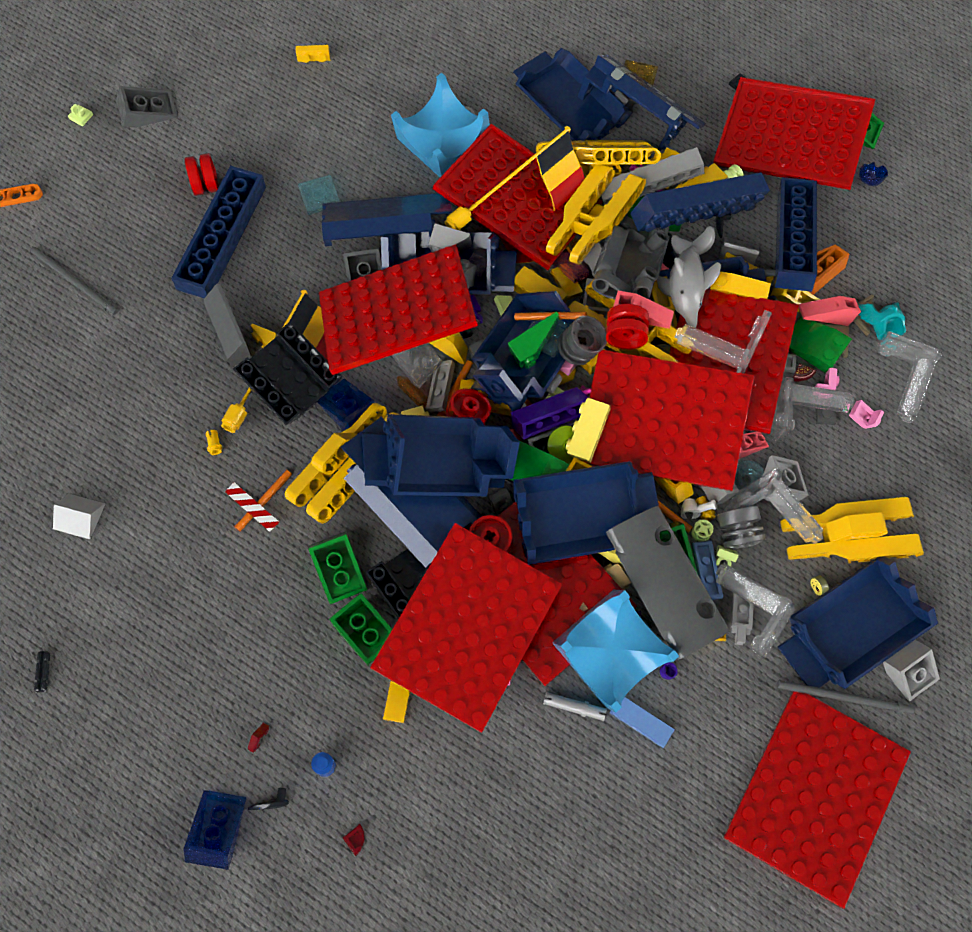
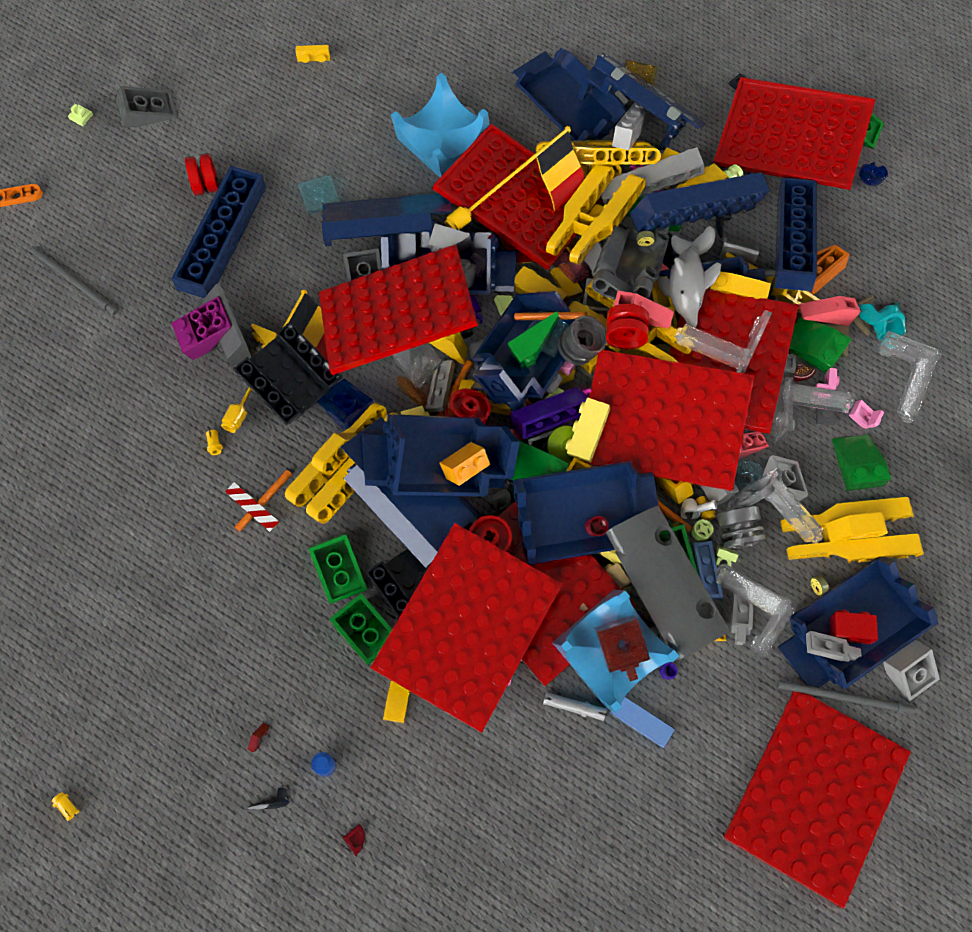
black axle [34,651,50,693] -> none
slope [53,494,105,539] -> none
clear blue slope [184,790,246,870] -> none
none -> yellow pin [52,792,80,821]
none -> magenta slope [171,296,231,360]
none -> light orange brick [440,442,490,486]
none -> dark red wheel [584,516,609,536]
none -> clear red hinge [594,615,650,682]
none -> light grey brick [612,102,654,150]
none -> tile [636,231,655,247]
none -> light grey hinge [806,631,862,662]
none -> red brick [830,610,878,644]
none -> green slope [832,434,891,491]

